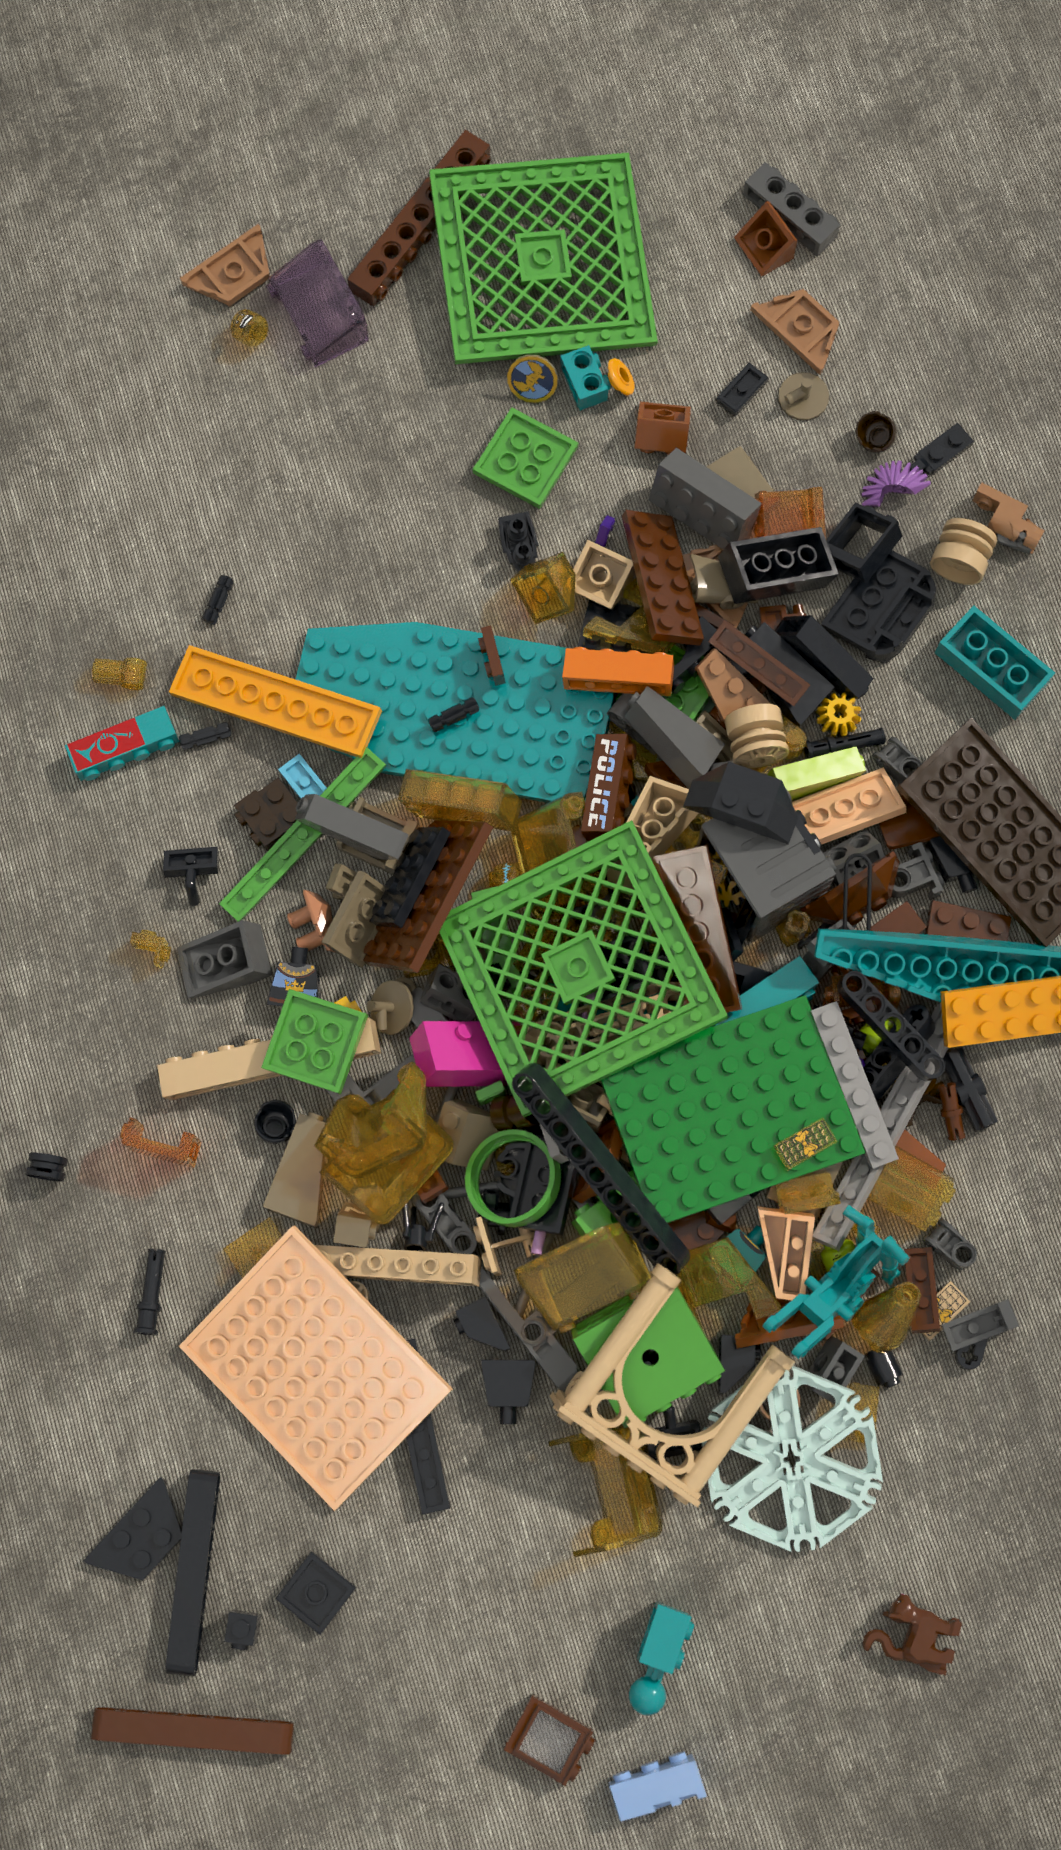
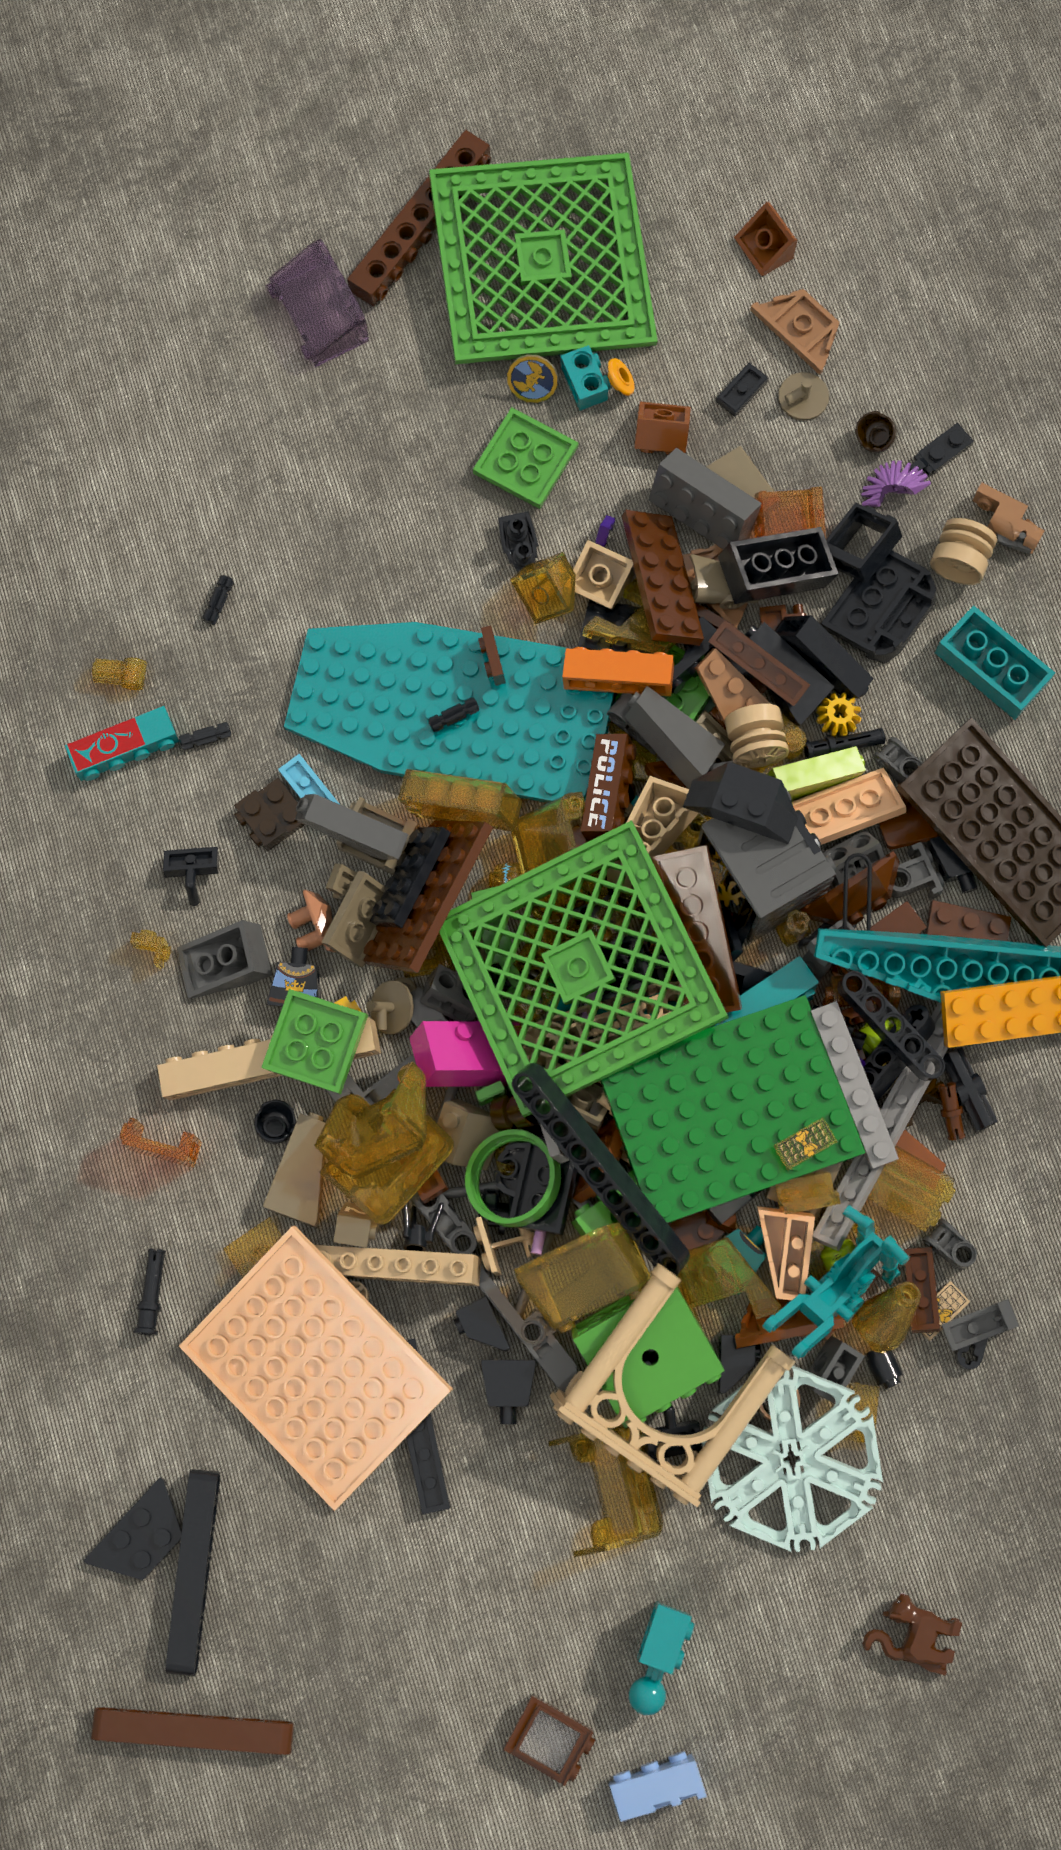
black wheel [25,1152,68,1182] -> none
light orange plate [169,645,382,758] -> none
medium nougat wing [180,224,270,306] -> none
bright green plate [219,747,386,922] -> none
black brick [224,1610,262,1650] -> none
clear yellow head [230,309,269,347] -> none
black plate [275,1551,357,1635] -> none
dark grey brick [743,162,840,257] -> none

